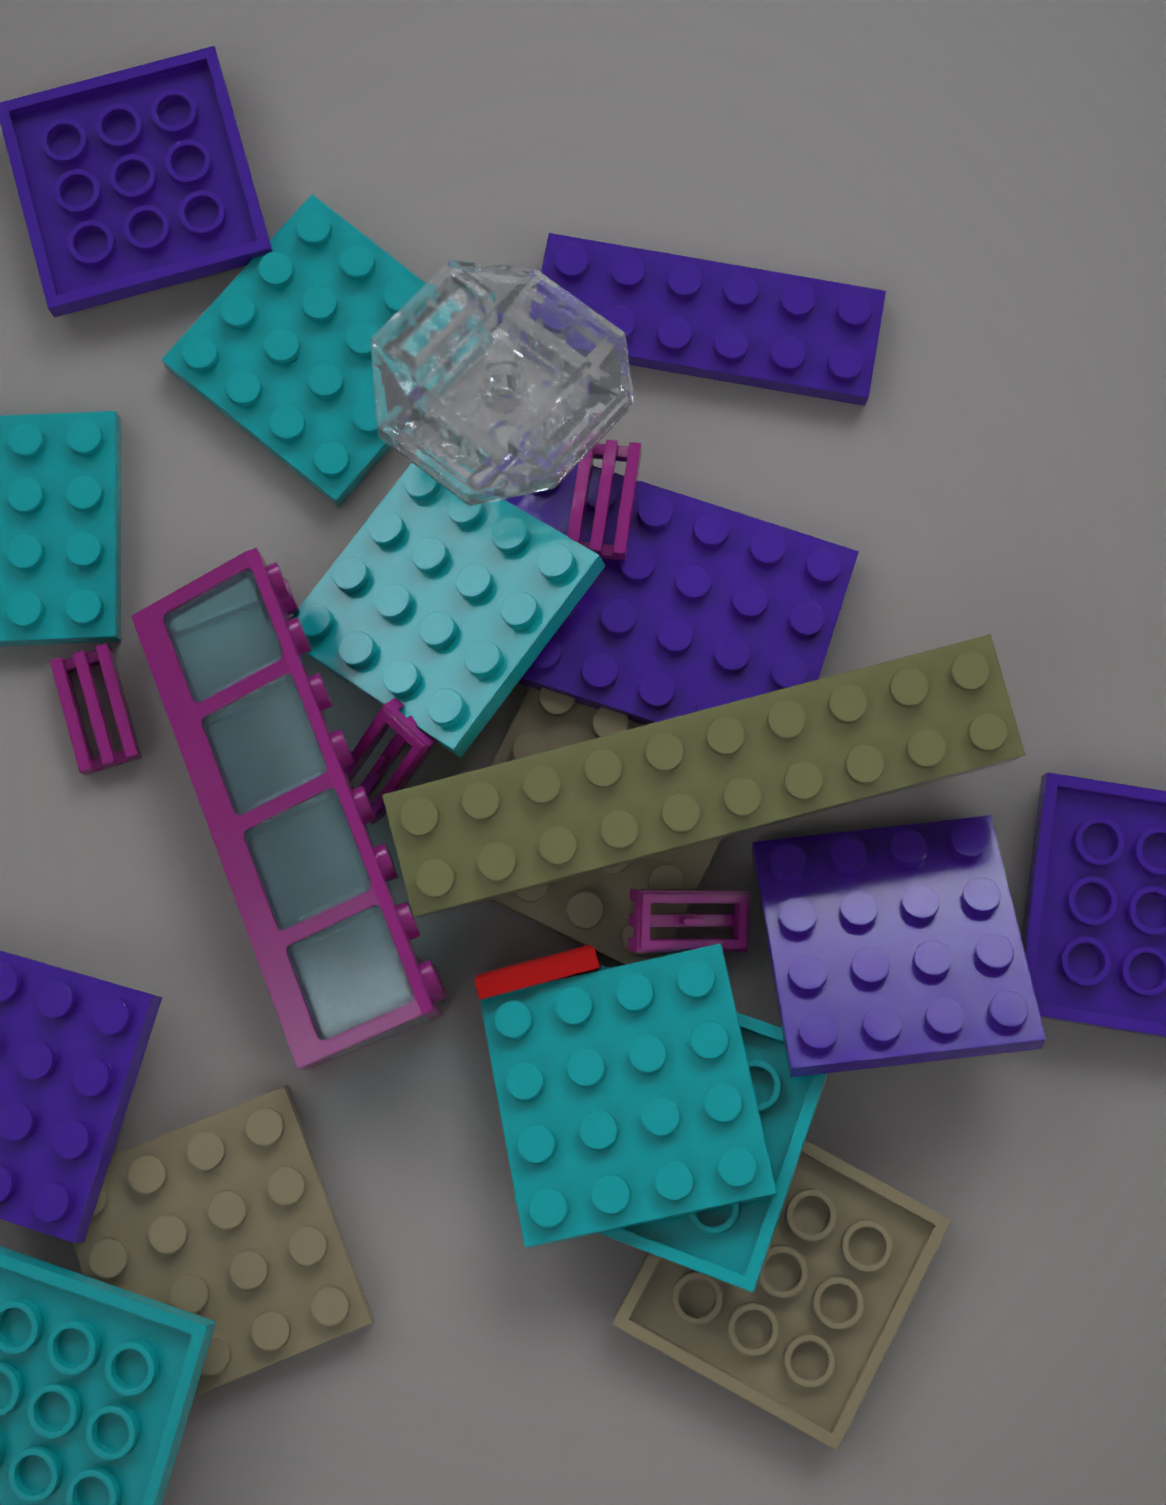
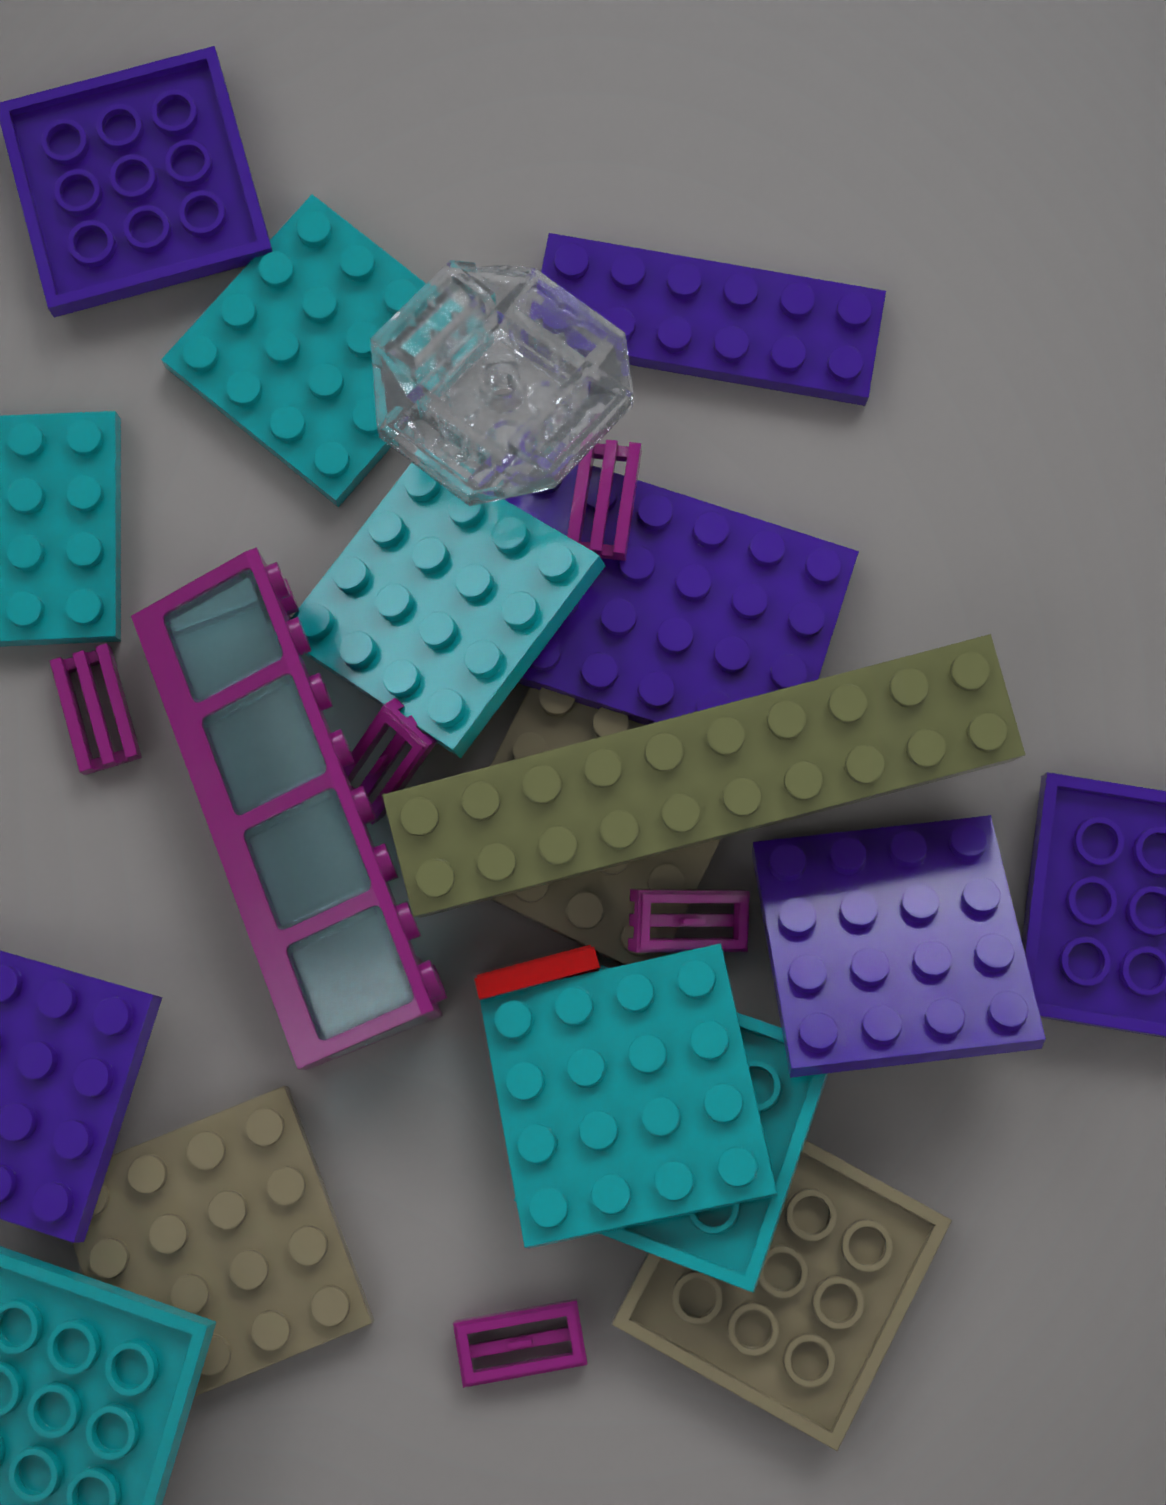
none -> magenta tile [453,1298,588,1388]

